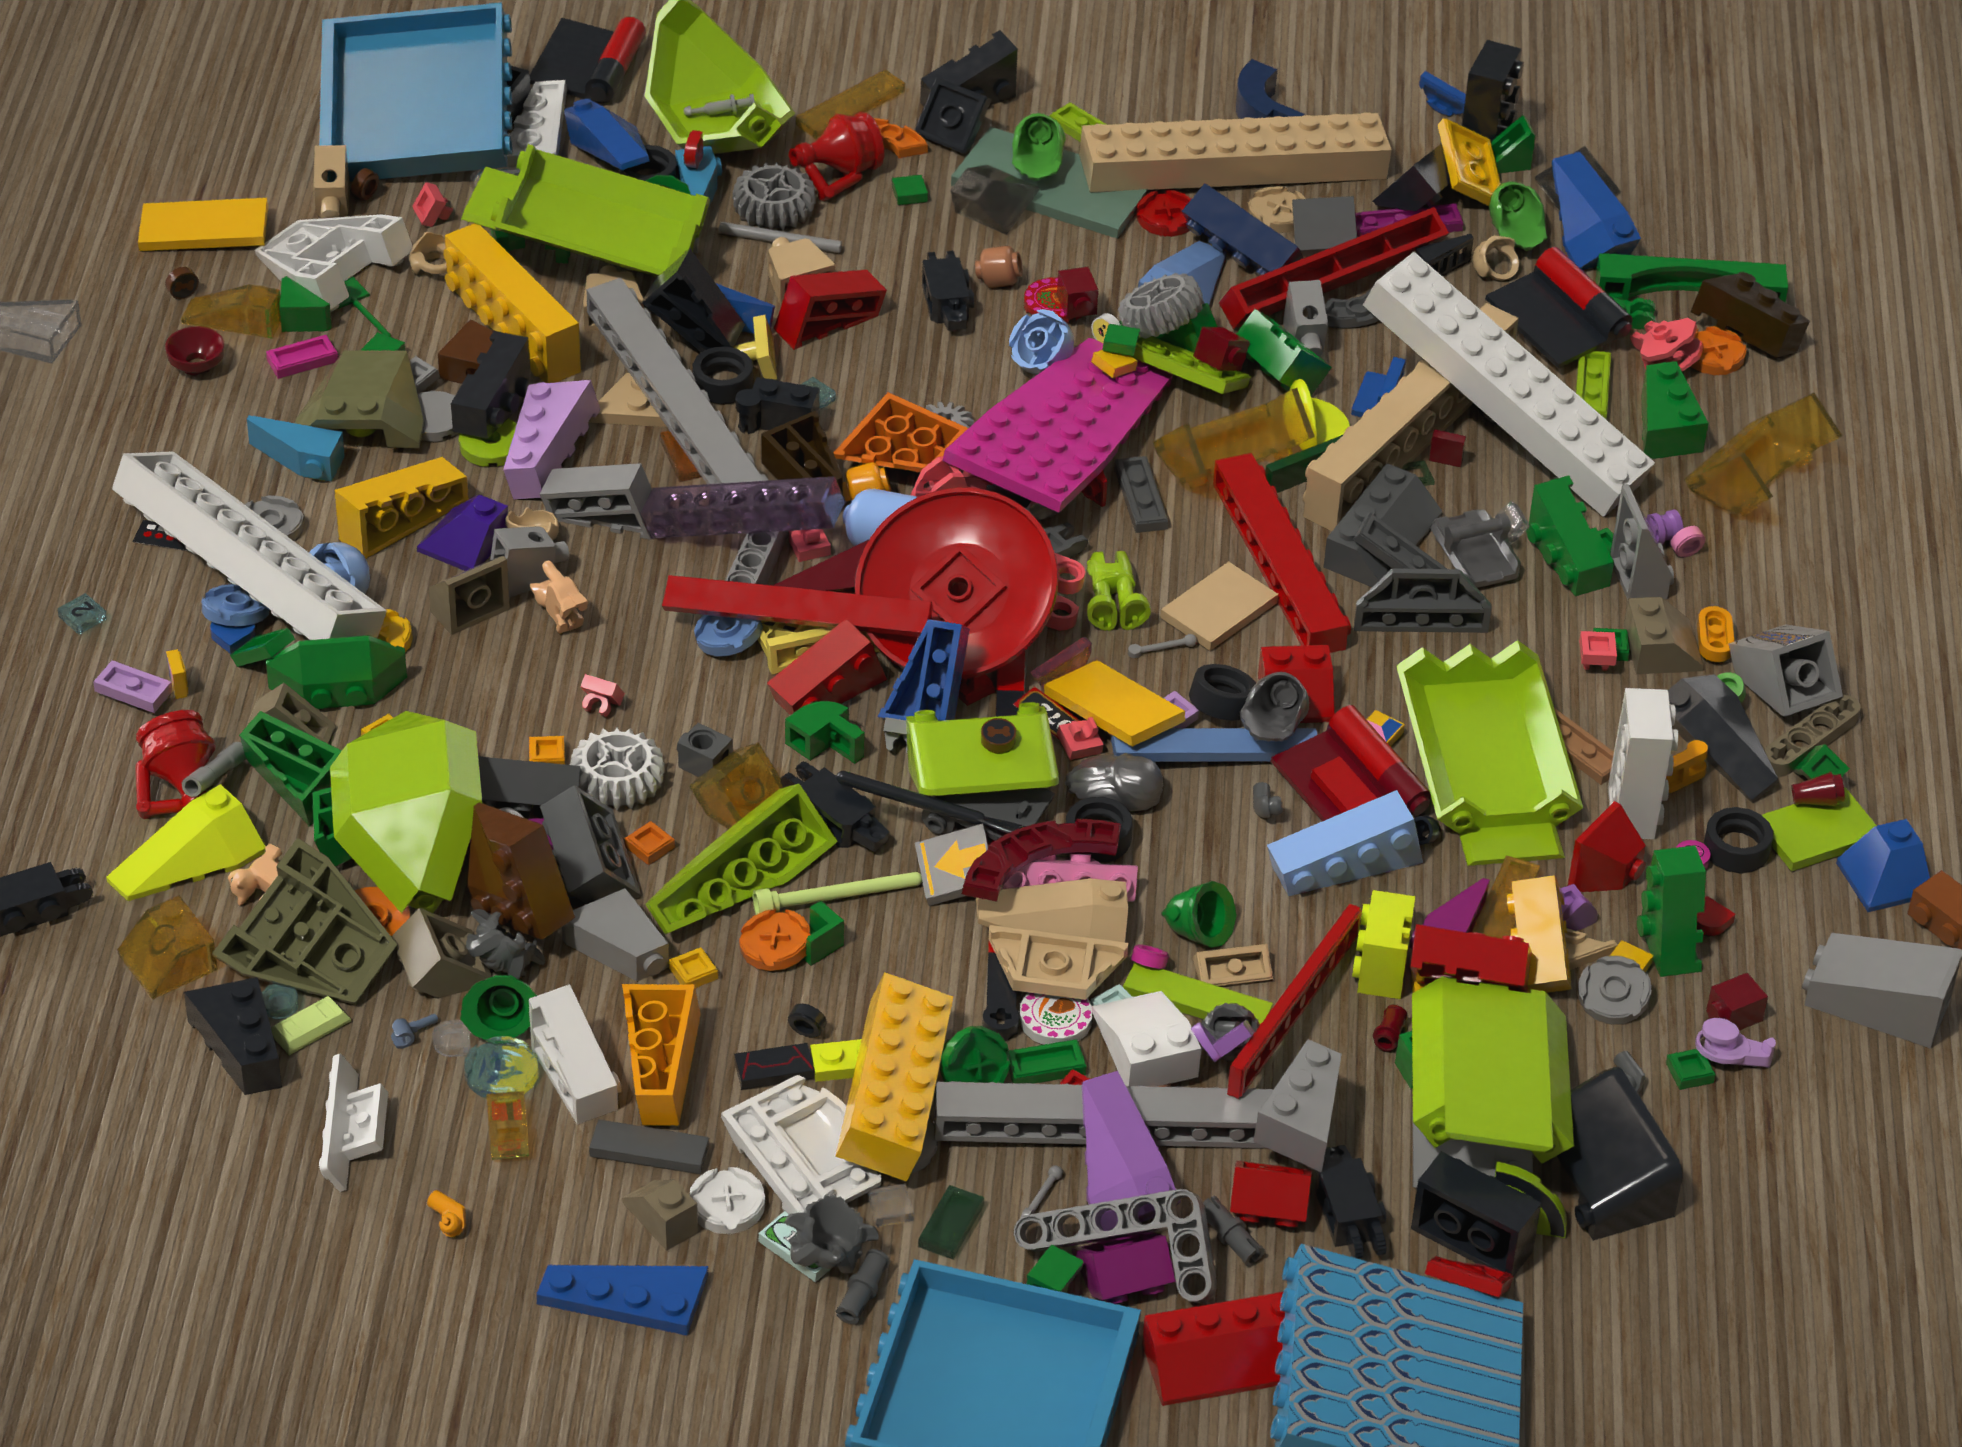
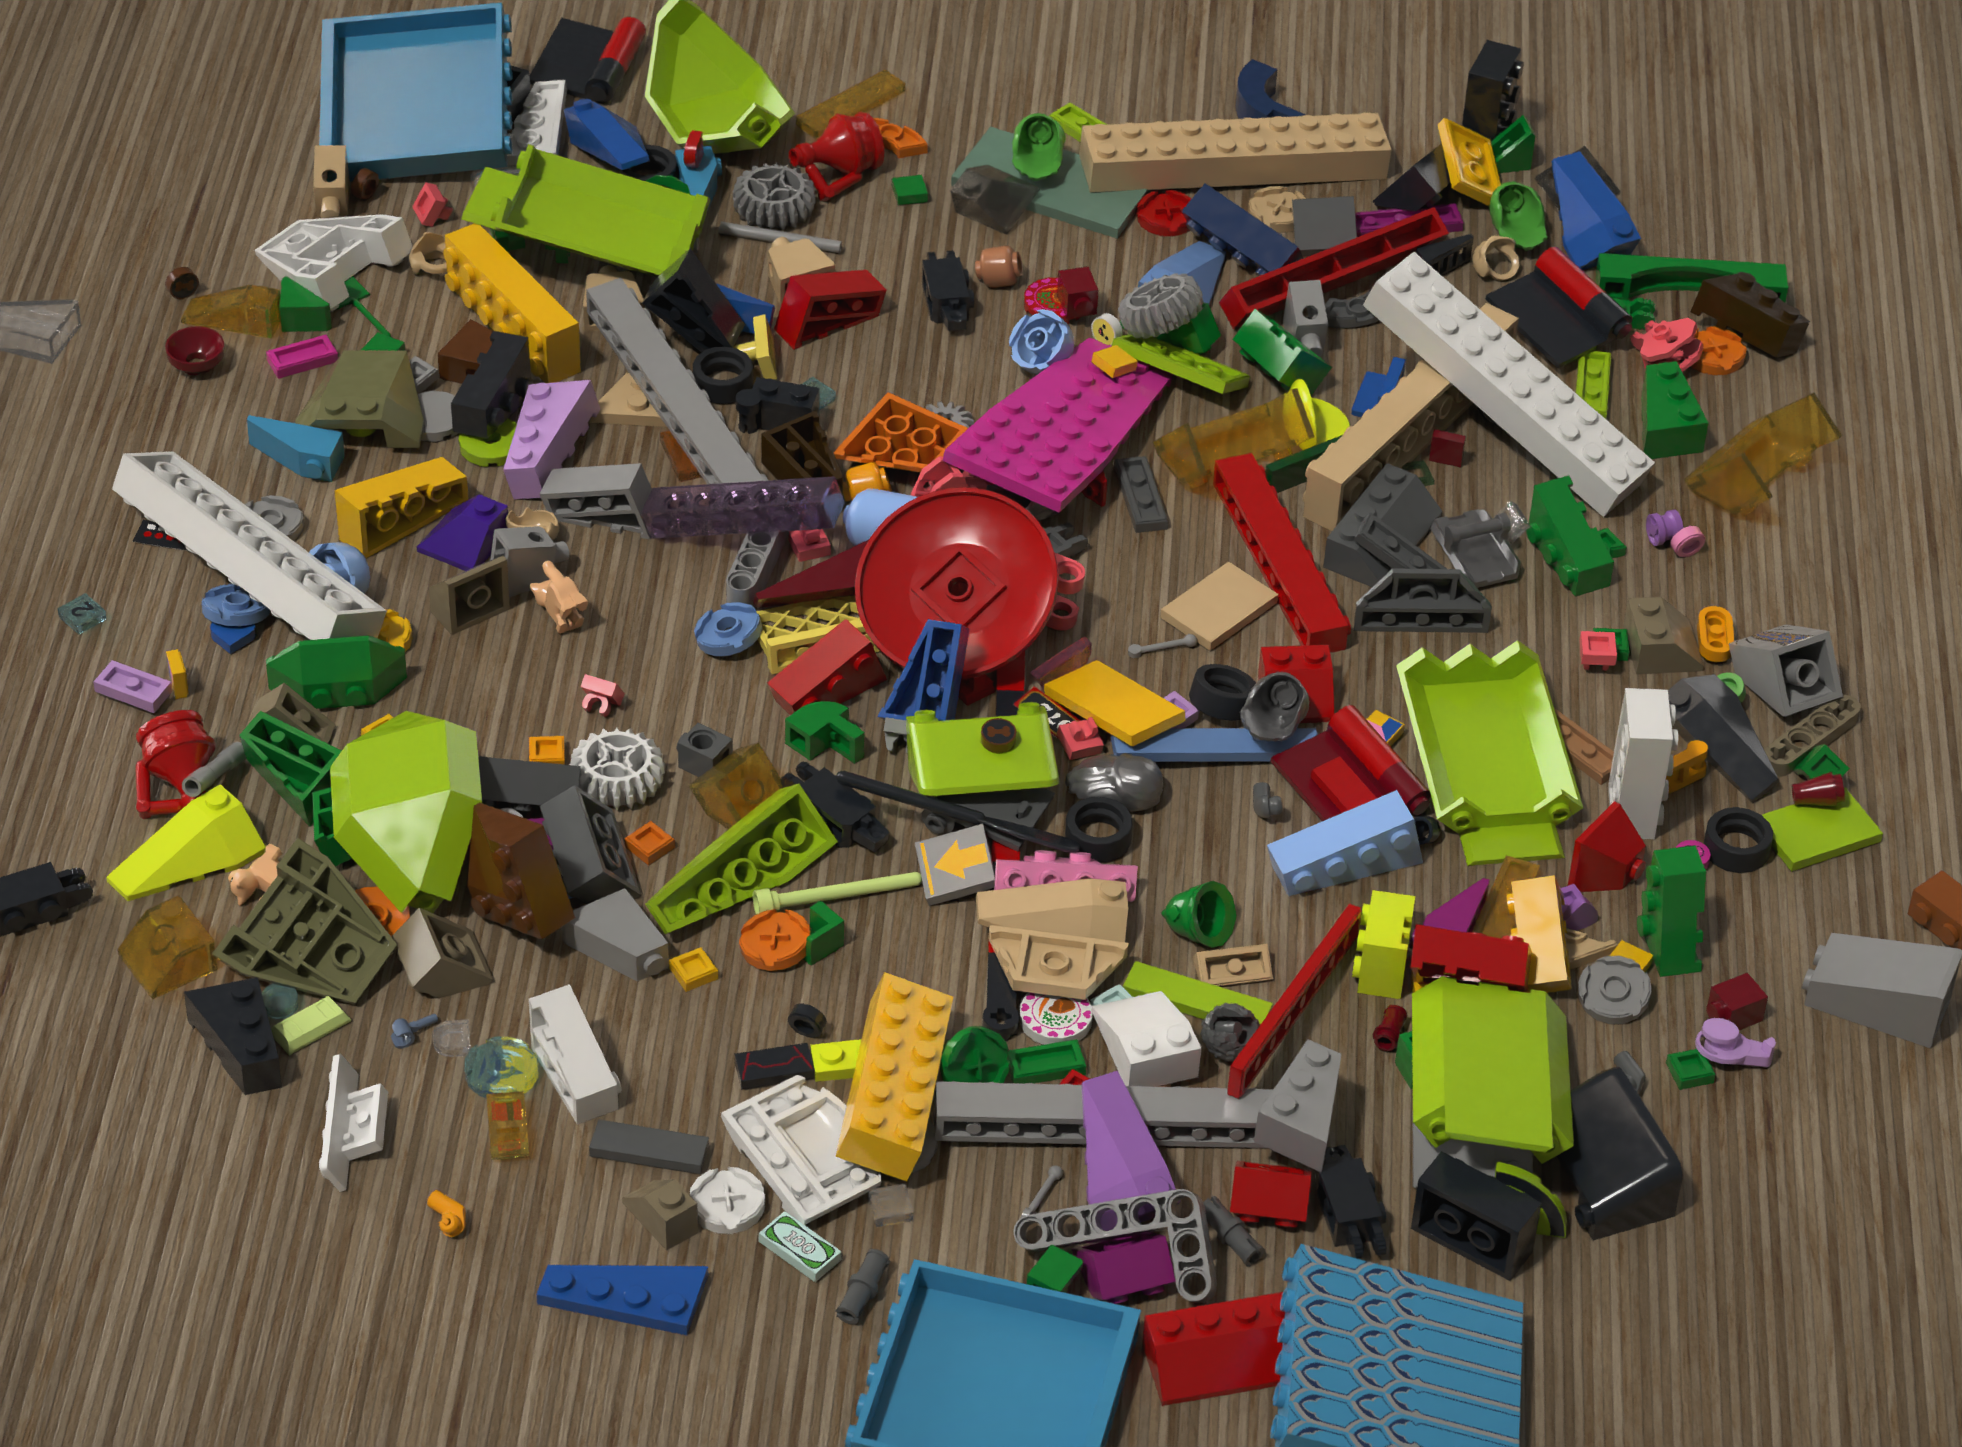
yellow tile [138,198,268,251] -> none
green tile [230,628,295,667] -> none
green piece [460,975,537,1042] -> none
dark grey hair [466,909,545,980] -> none
light orange wedge [622,984,701,1126] -> none
red tile [662,575,933,637] -> none
light grey piece [683,94,755,116] -> none
dark grey hair [784,1194,879,1274] -> none
black tile [914,77,991,155] -> none
clear green tile [918,1185,984,1260] -> none
black wedge [920,30,1018,106] -> none
dark red tile [961,819,1121,902] -> none
lime piece [1087,551,1151,631] -> none
green tile [1103,324,1140,356] -> none
dark pink tile [1131,944,1169,969] -> none
medium lavender tile [1191,1020,1255,1062] -> none
dark red brick [1193,327,1250,371] -> none
blue tile [1419,71,1466,116] -> none
red tile [1425,1256,1513,1298] -> none
light grey slope [1610,484,1674,600] -> none
red tile [1697,896,1736,936] -> none
blue slope [1836,819,1930,912] -> none

